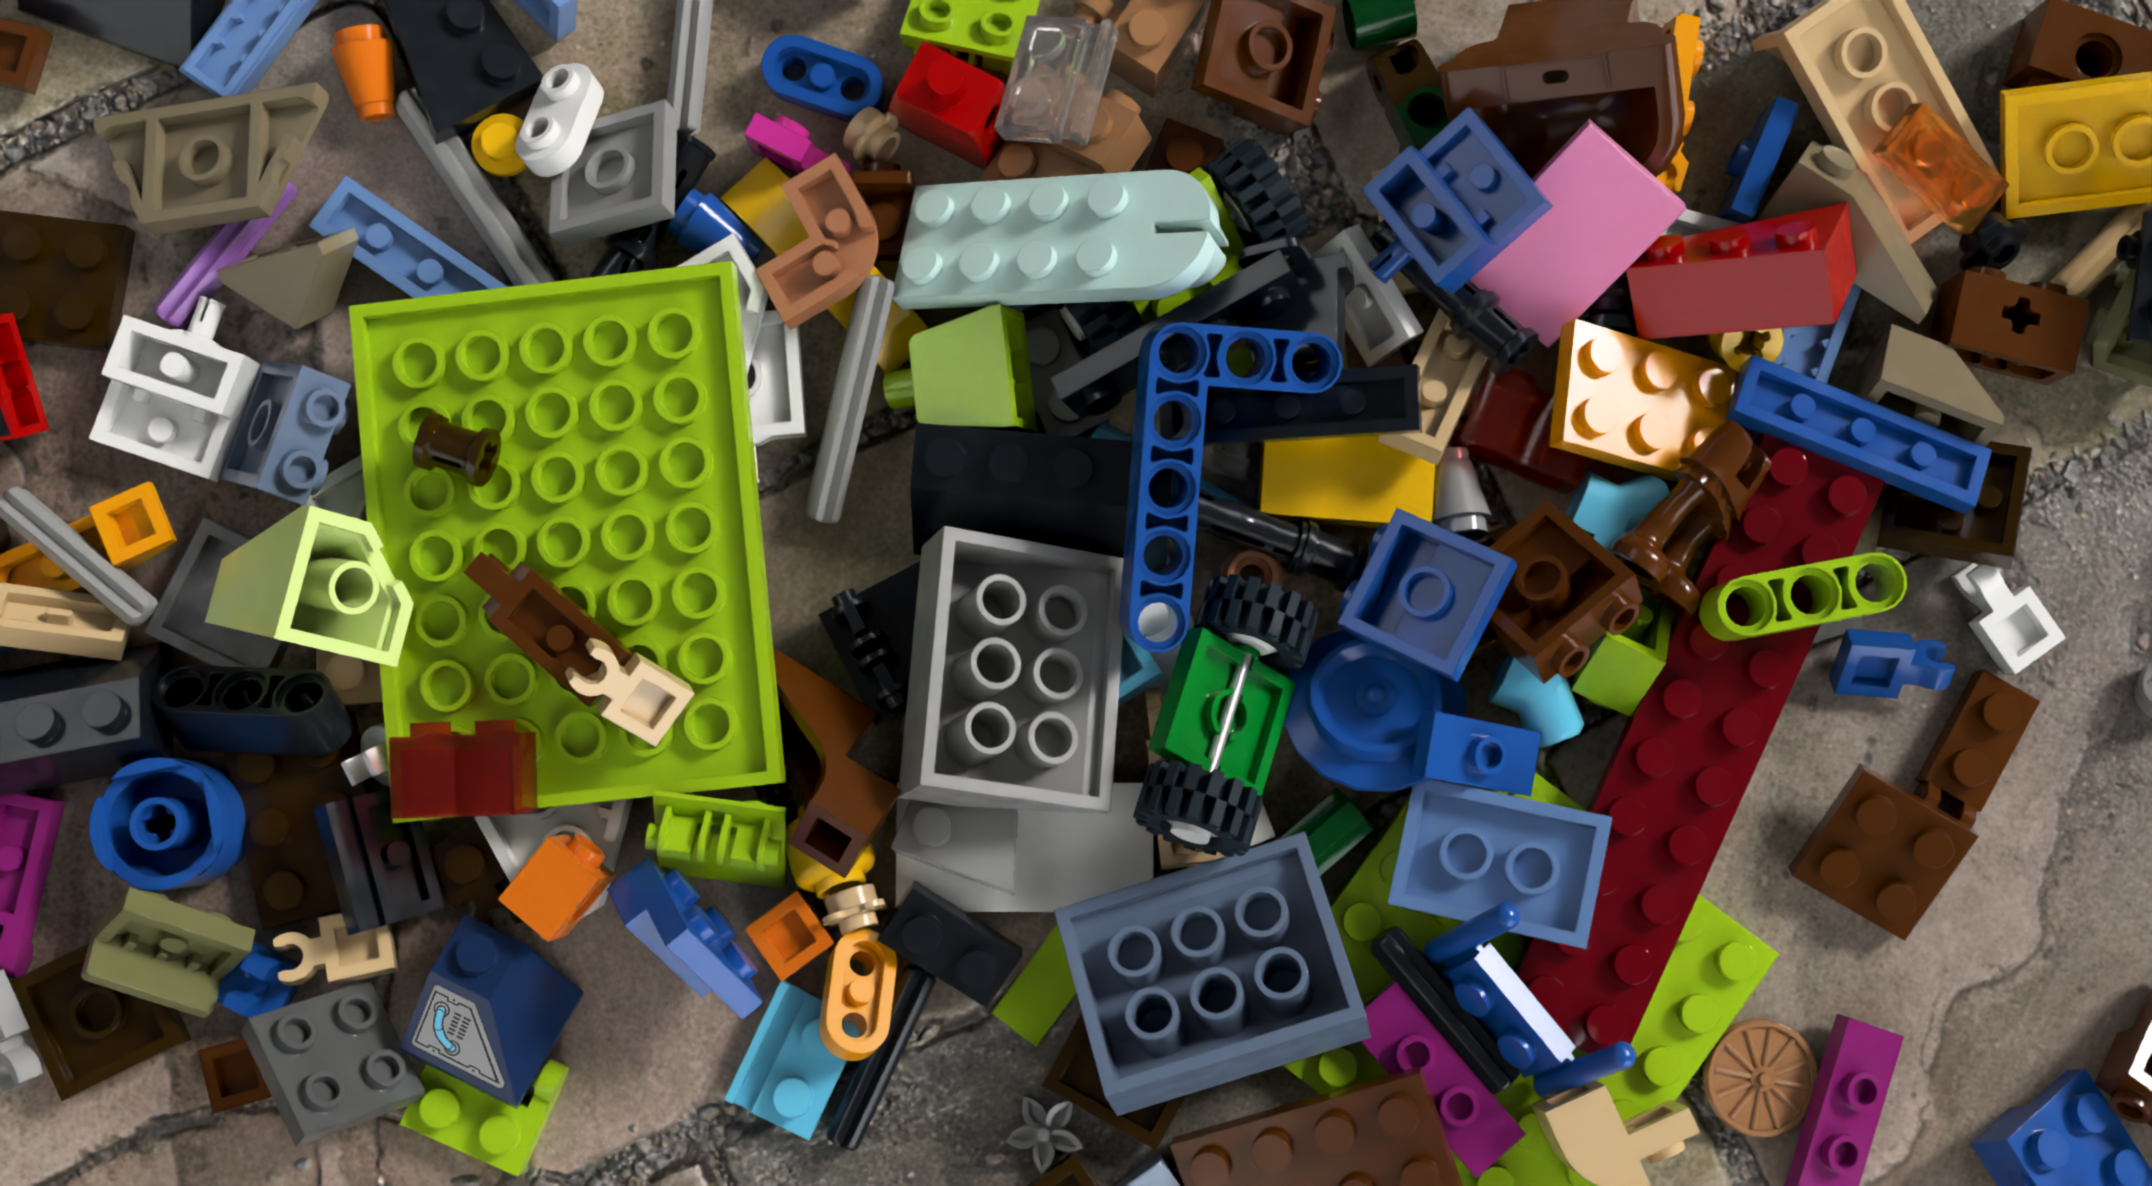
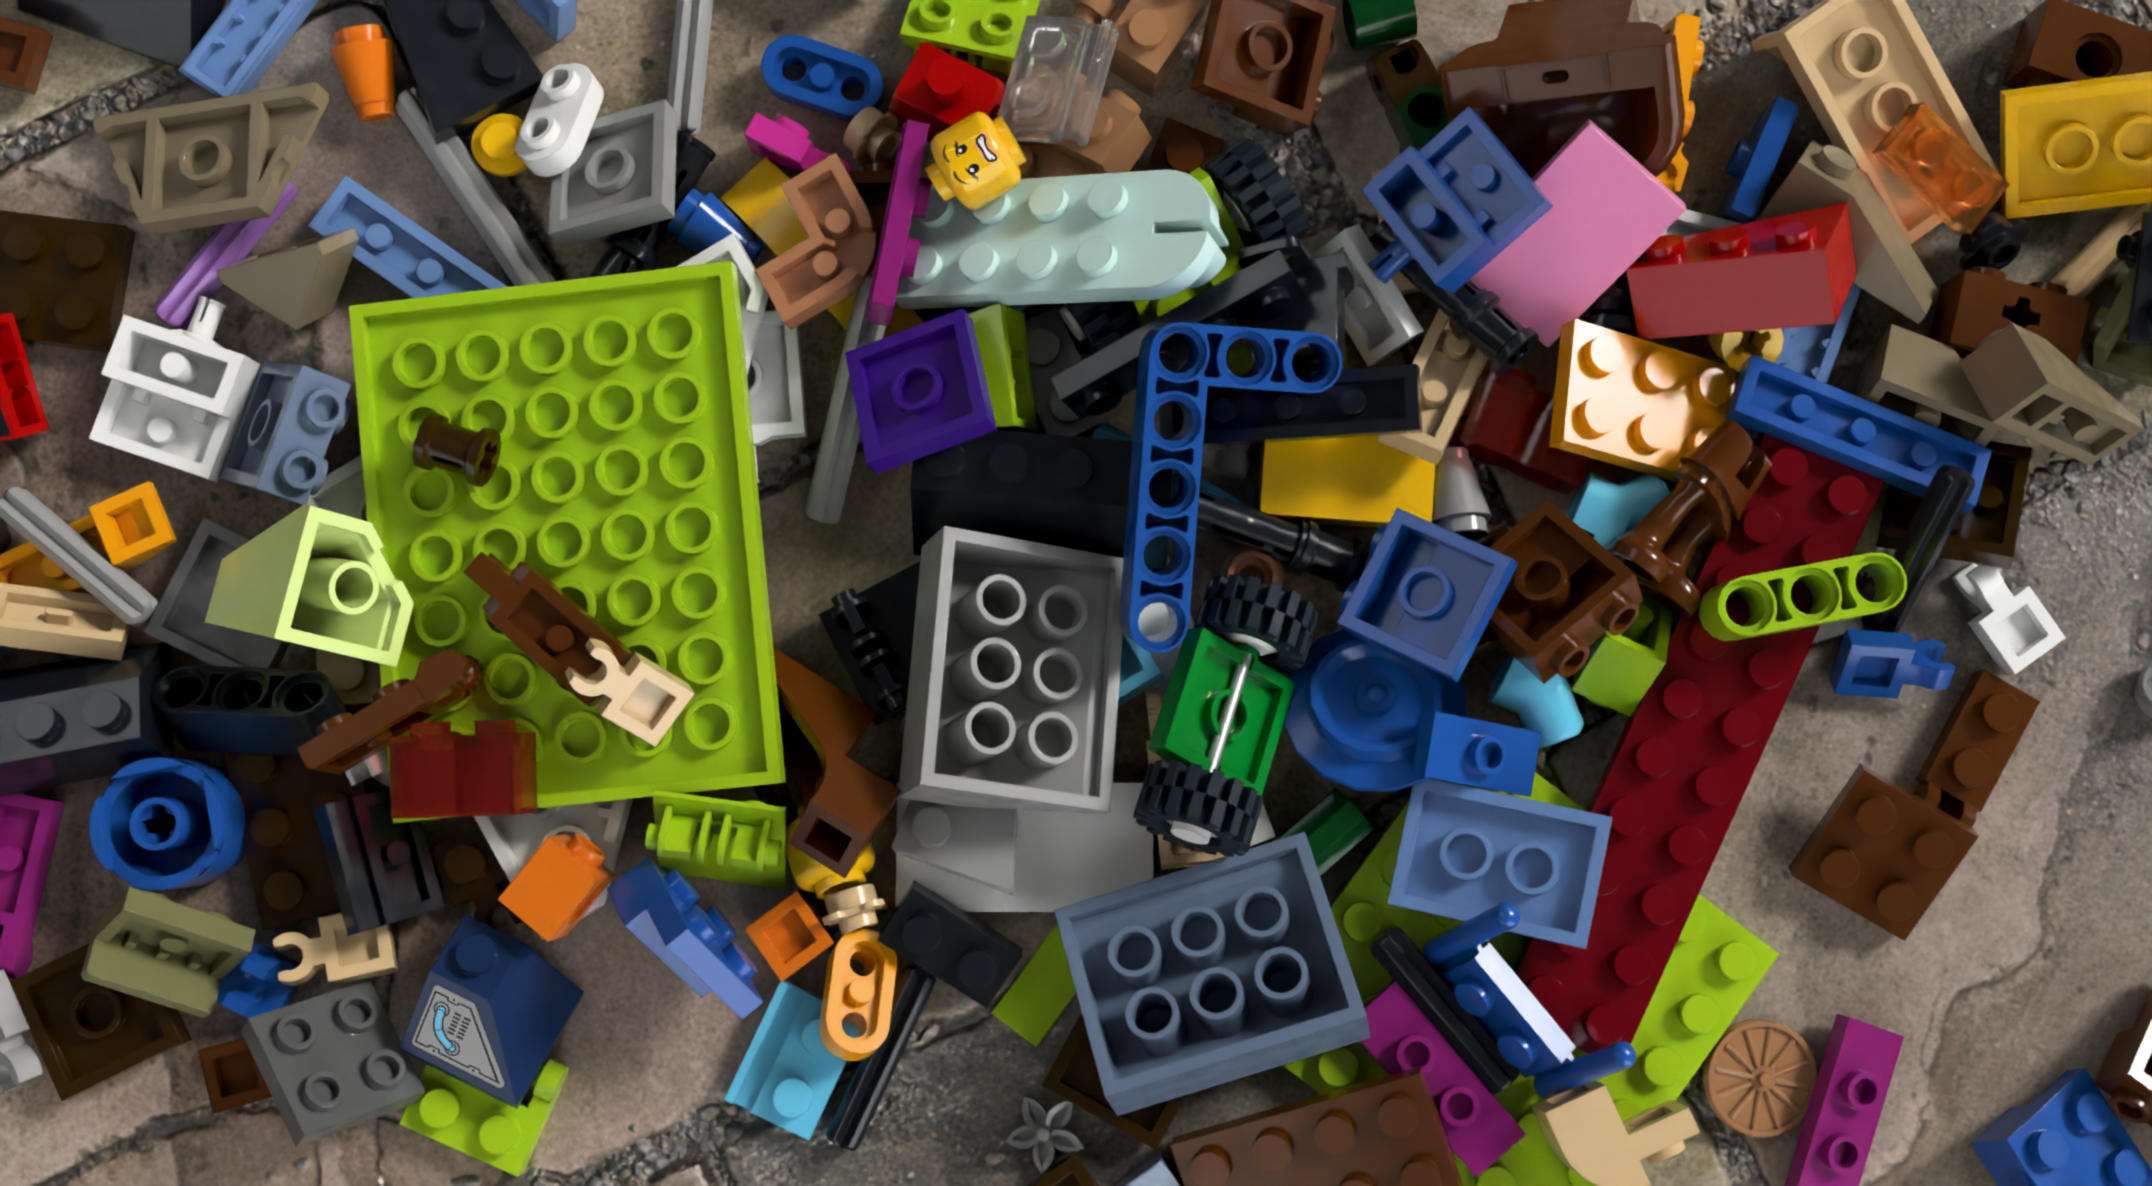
none -> reddish brown hinge [297,649,486,775]
none -> dark purple plate [845,308,997,474]
none -> magenta plate [865,119,932,327]
none -> yellow head [925,111,1027,210]
none -> black axle [1862,464,1975,633]
none -> dark tan slope [1958,322,2145,466]

